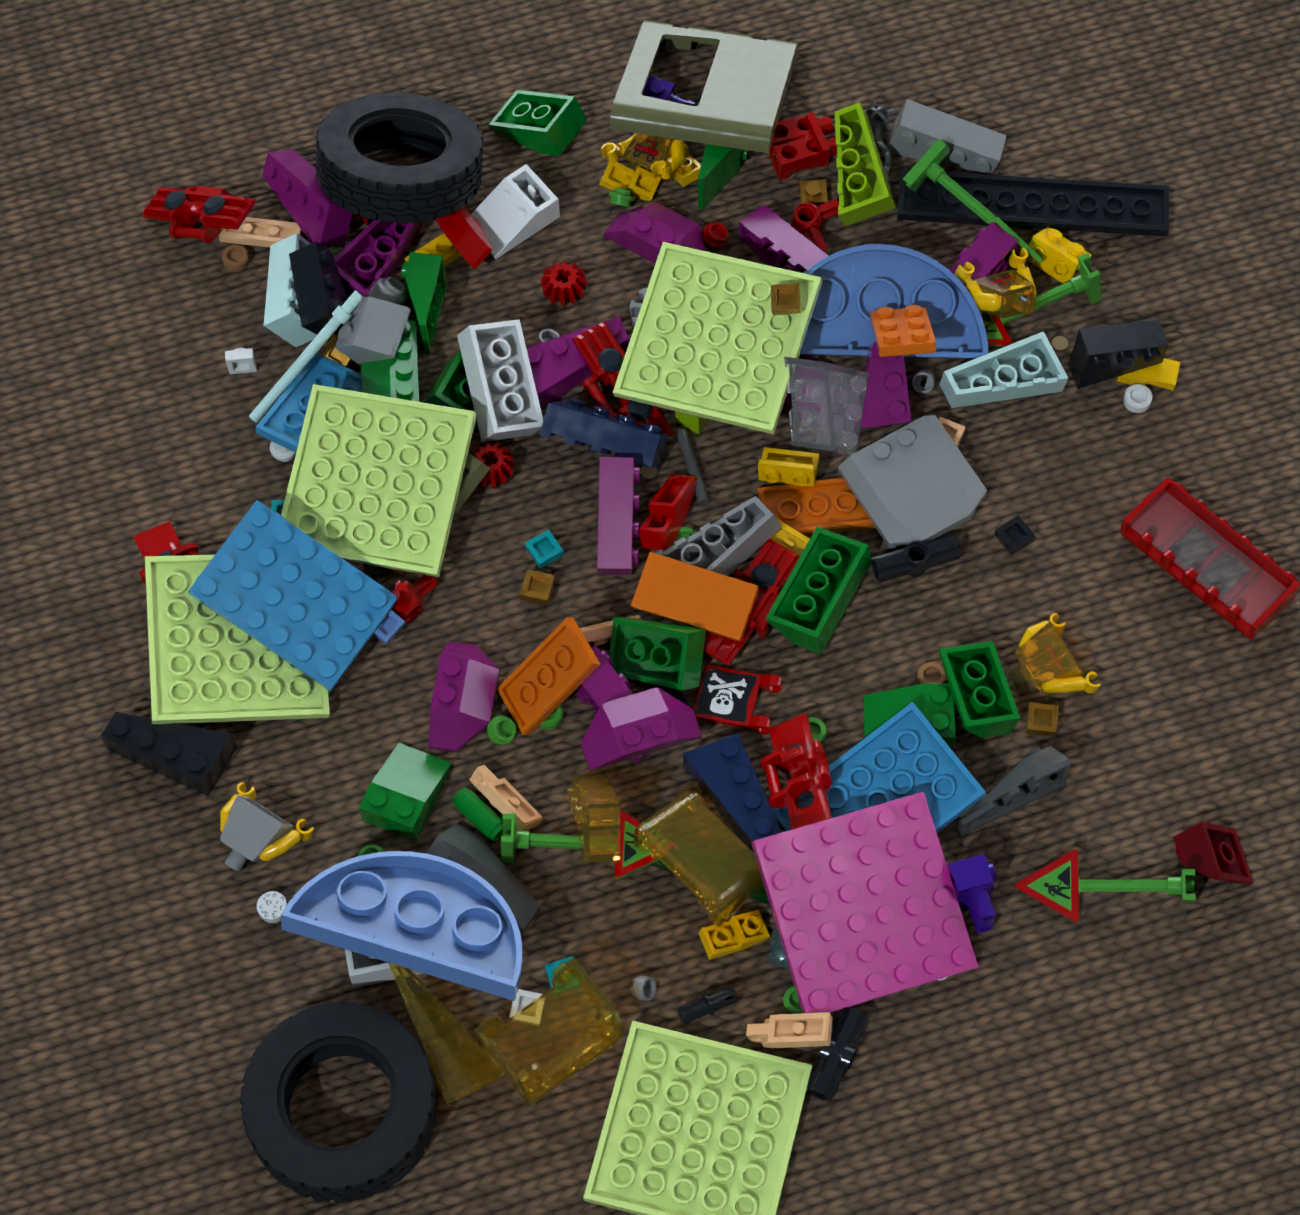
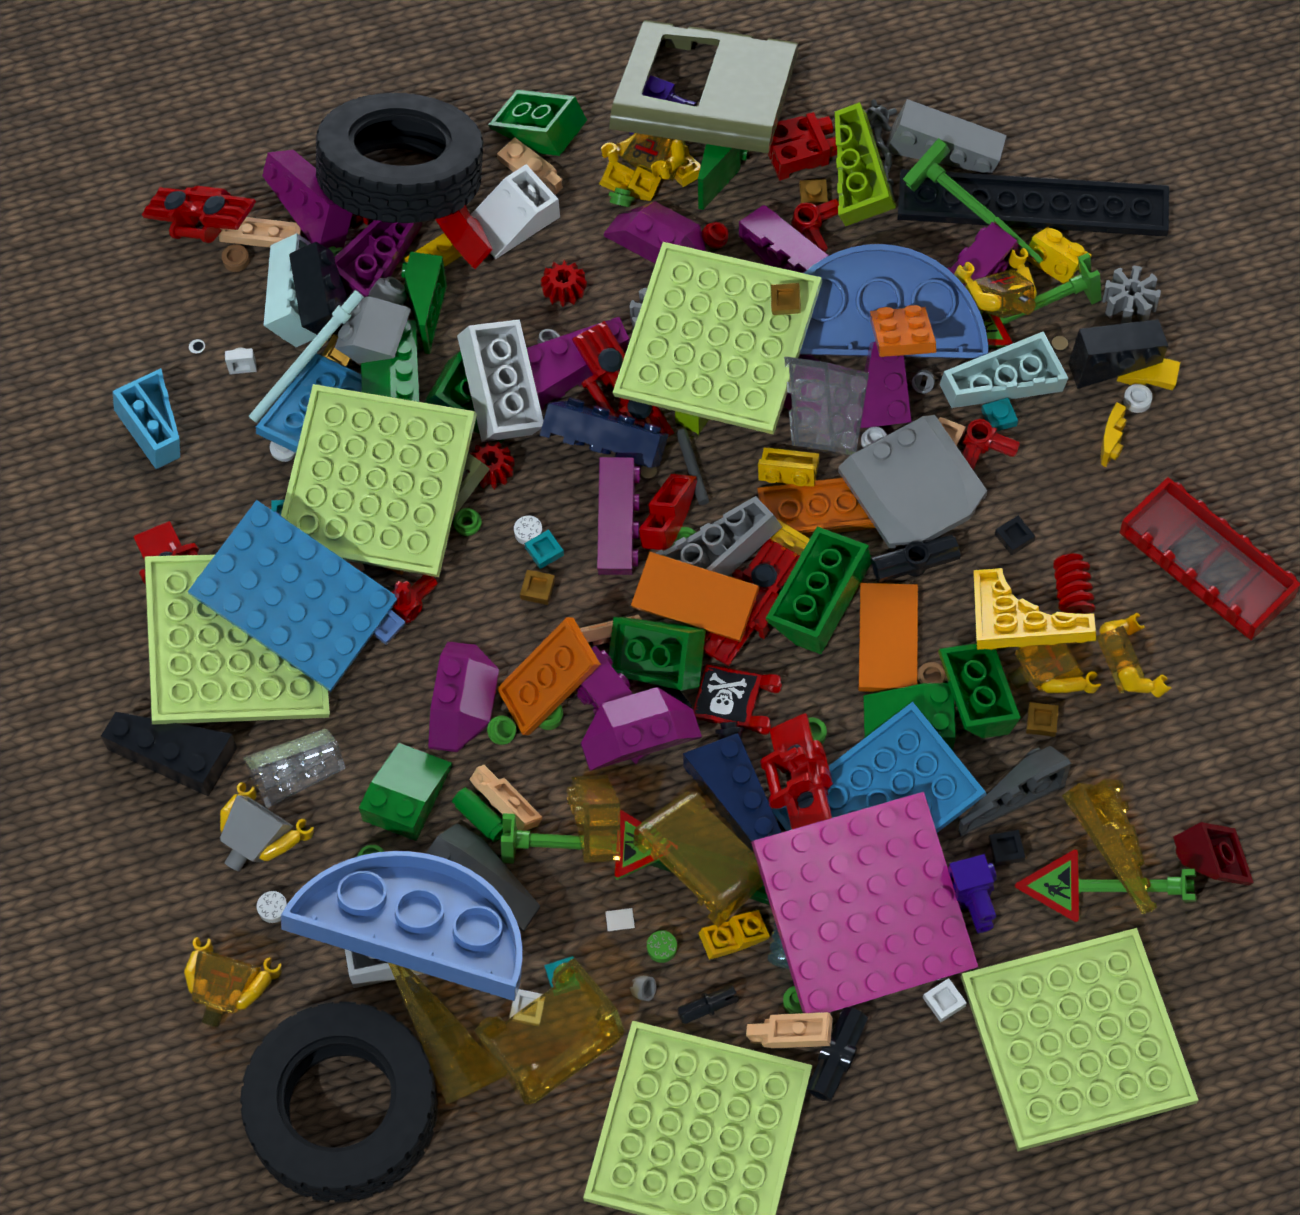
none -> medium azure wedge [112,368,180,469]
none -> clear yellow torso [184,937,282,1027]
none -> sticker [189,339,205,354]
none -> clear wedge [243,729,346,808]
none -> bright green plate [453,508,482,536]
none -> light nougat hinge [497,138,563,195]
none -> white tile [514,516,543,545]
none -> white sticker [605,908,635,931]
none -> bright green tile [647,931,677,963]
none -> black plate [715,721,744,740]
none -> orange tile [858,583,918,692]
none -> white plate [861,427,887,448]
none -> white plate [923,978,967,1023]
none -> yellowish green plate [961,928,1198,1151]
none -> red axle [962,419,1020,470]
none -> yellow plate [974,568,1096,650]
none -> teal plate [981,398,1018,432]
none -> black plate [988,830,1025,867]
none -> red piece [1053,553,1096,614]
none -> clear yellow wedge [1062,779,1157,914]
none -> torso [1096,613,1171,698]
none -> yellow slope [1101,402,1127,467]
none -> light grey gear [1102,266,1161,324]

